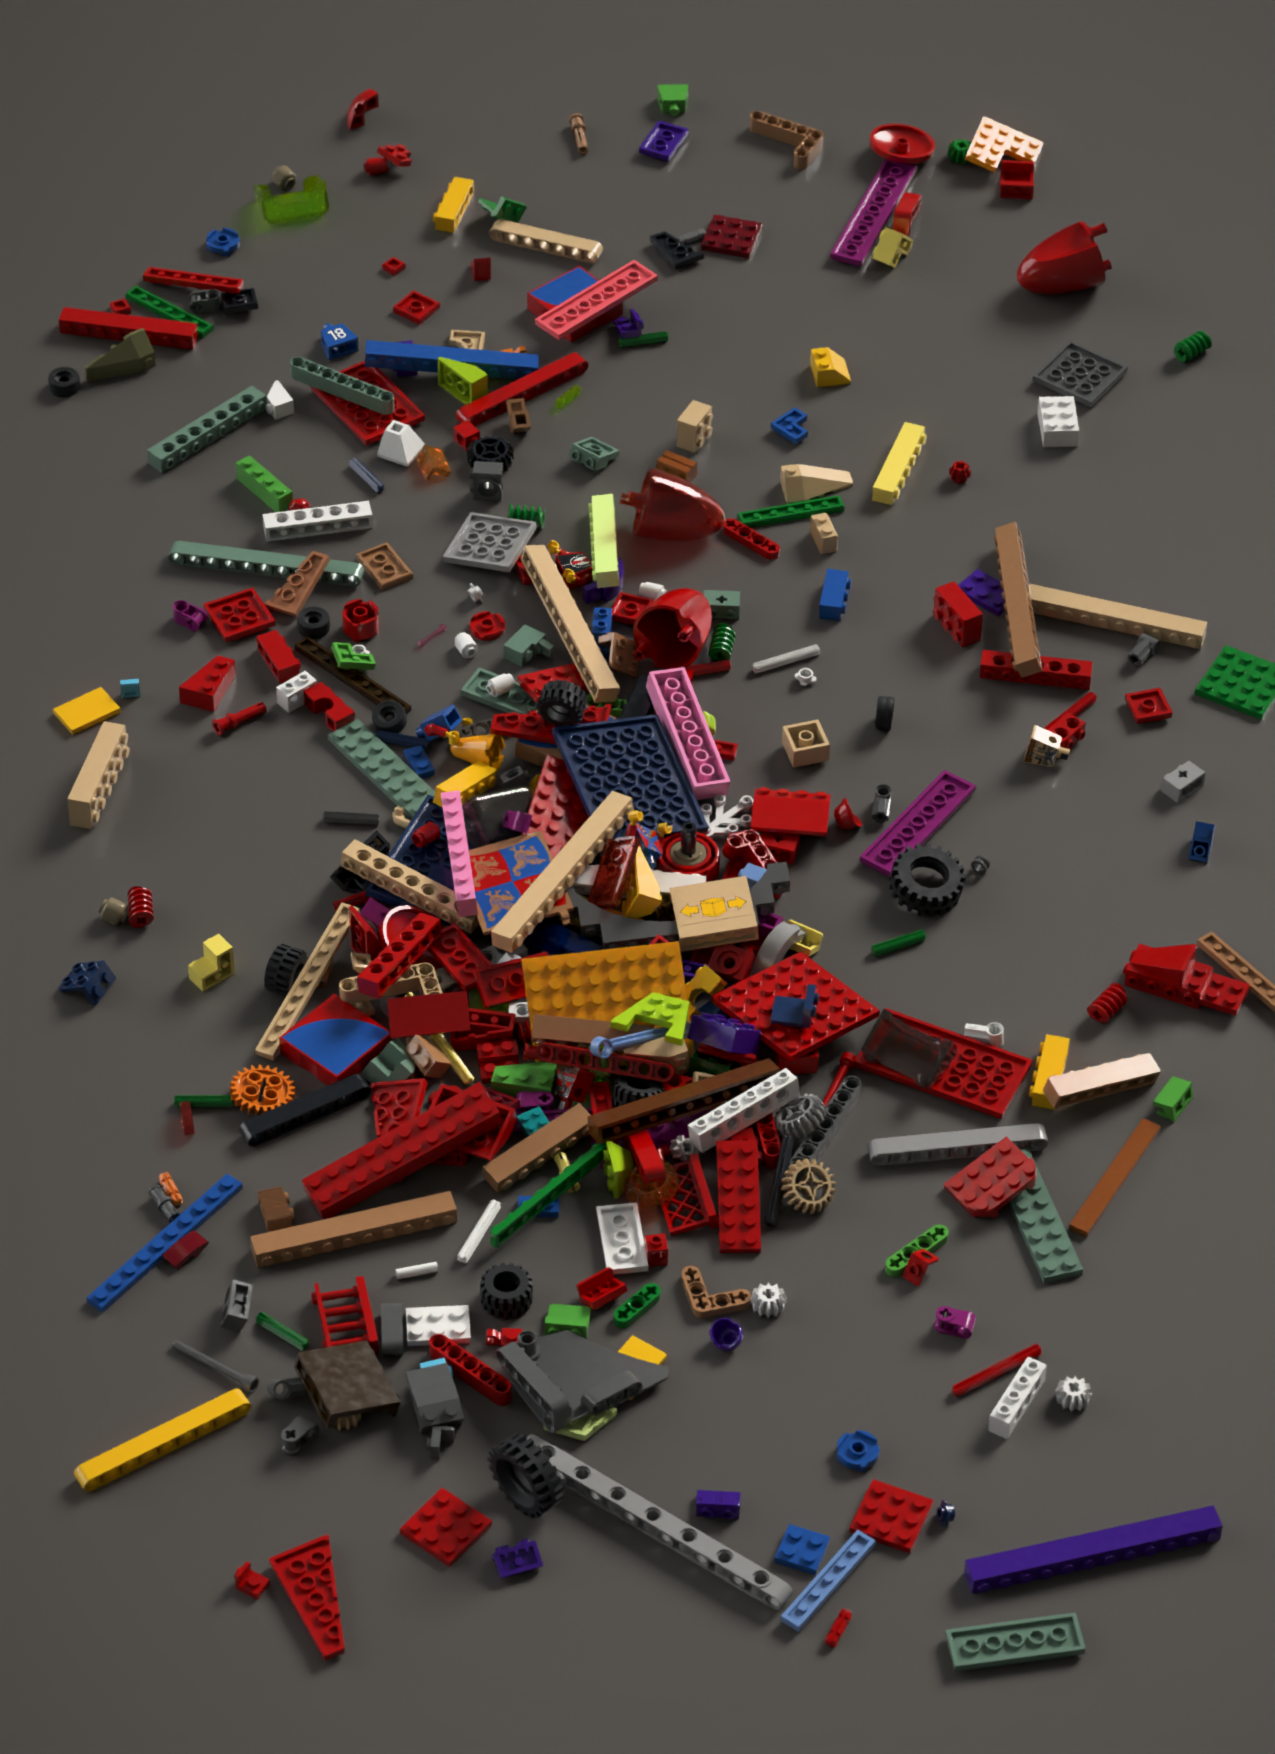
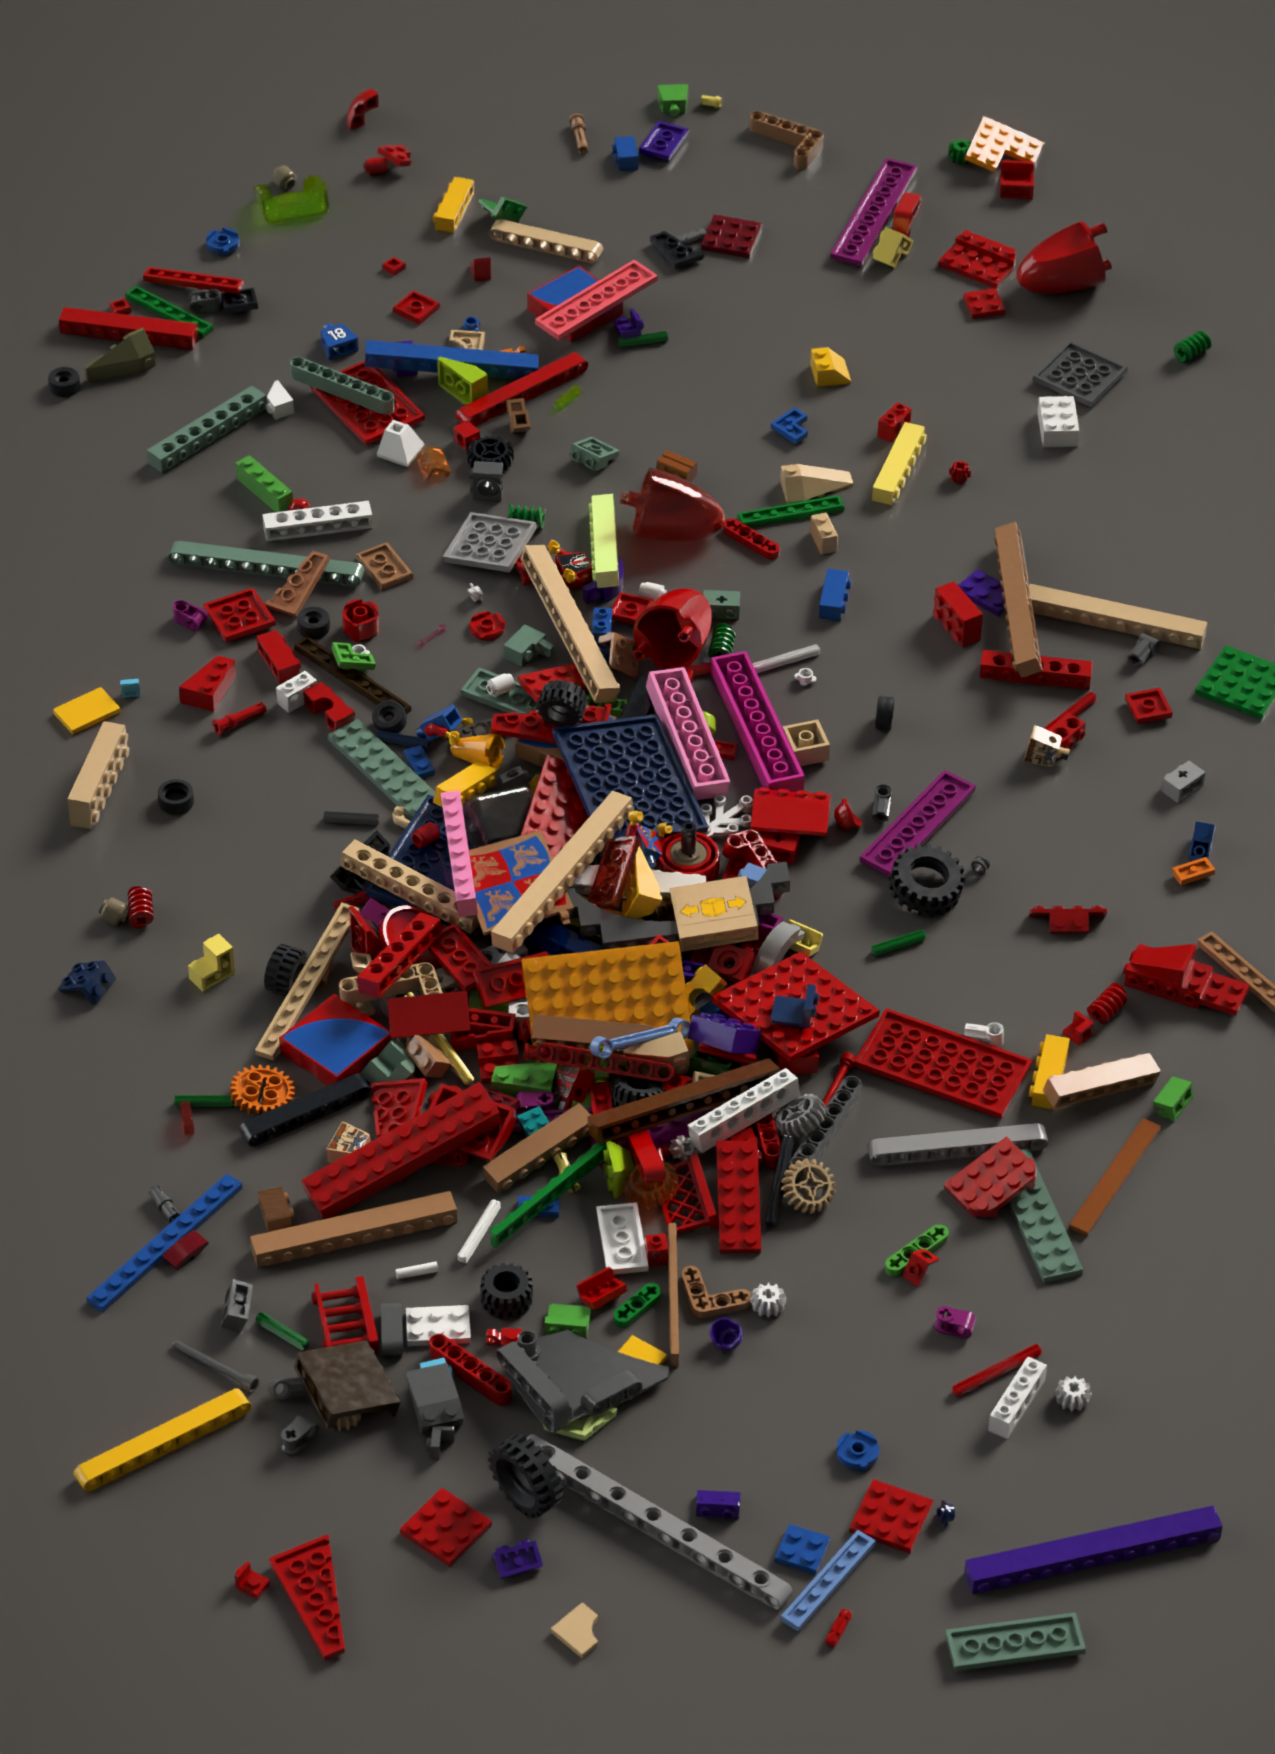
orange axle [159,1172,183,1207] -> none
dark blue axle [349,458,384,493] -> none
white brick [454,633,478,659] -> none
magenta piece [503,810,533,834] -> none
lime wing [610,992,689,1046] -> none
tan brick [676,400,713,453] -> none
clear smoke windscreen [861,1009,958,1089] -> none
red dish [869,124,935,164] -> none
none -> black tyre [158,779,194,814]
none -> torso [327,1122,370,1163]
none -> blue plate [462,316,481,331]
none -> tan tile [551,1602,598,1659]
none -> blue brick [612,136,638,171]
none -> medium nougat tile [668,1223,679,1367]
none -> light yellow pin [701,95,722,109]
none -> dark pink brick [711,651,805,792]
none -> red brick [877,402,912,443]
none -> red plate [938,230,1016,289]
none -> red plate [963,288,1005,319]
none -> red bracket [1029,906,1108,933]
none -> red panel [1062,1011,1094,1046]
none -> orange plate [1172,857,1215,885]

